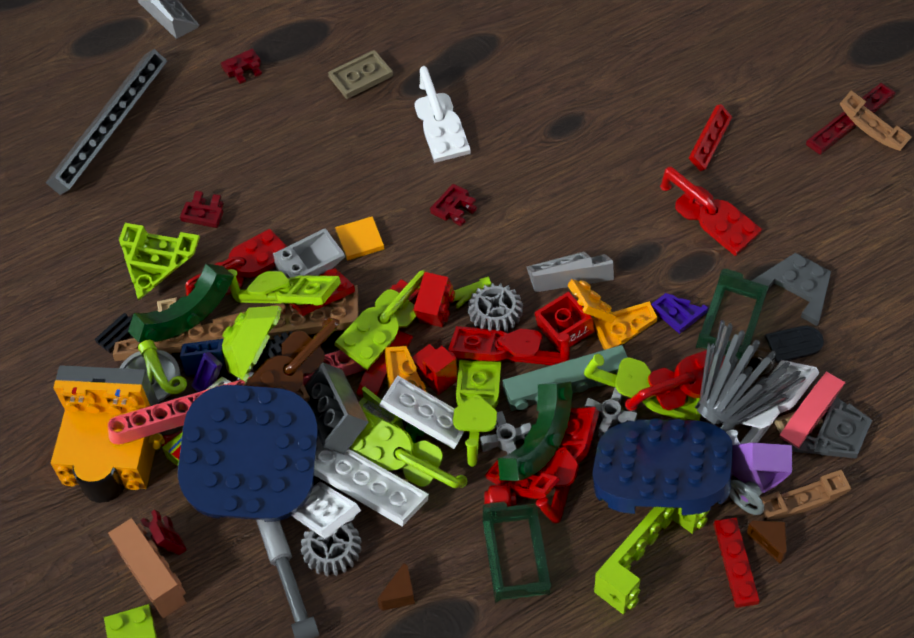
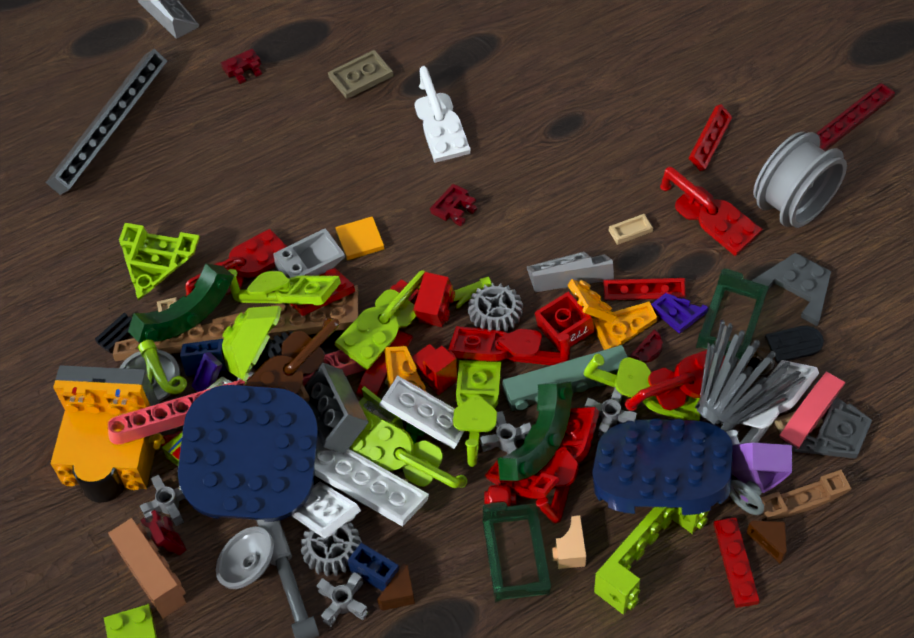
dark red plate [180,191,224,228] -> none
medium nougat slope [840,90,911,151] -> none
none -> light grey pin [140,475,186,526]
none -> light grey dish [216,527,274,589]
none -> light grey pin [317,572,368,627]
none -> dark blue brick [348,543,399,591]
none -> light nougat arch [552,516,586,569]
none -> red slope [603,278,686,300]
none -> tan tile [609,214,653,245]
none -> dark red tile [629,329,662,363]
none -> light grey wheel [753,132,847,228]

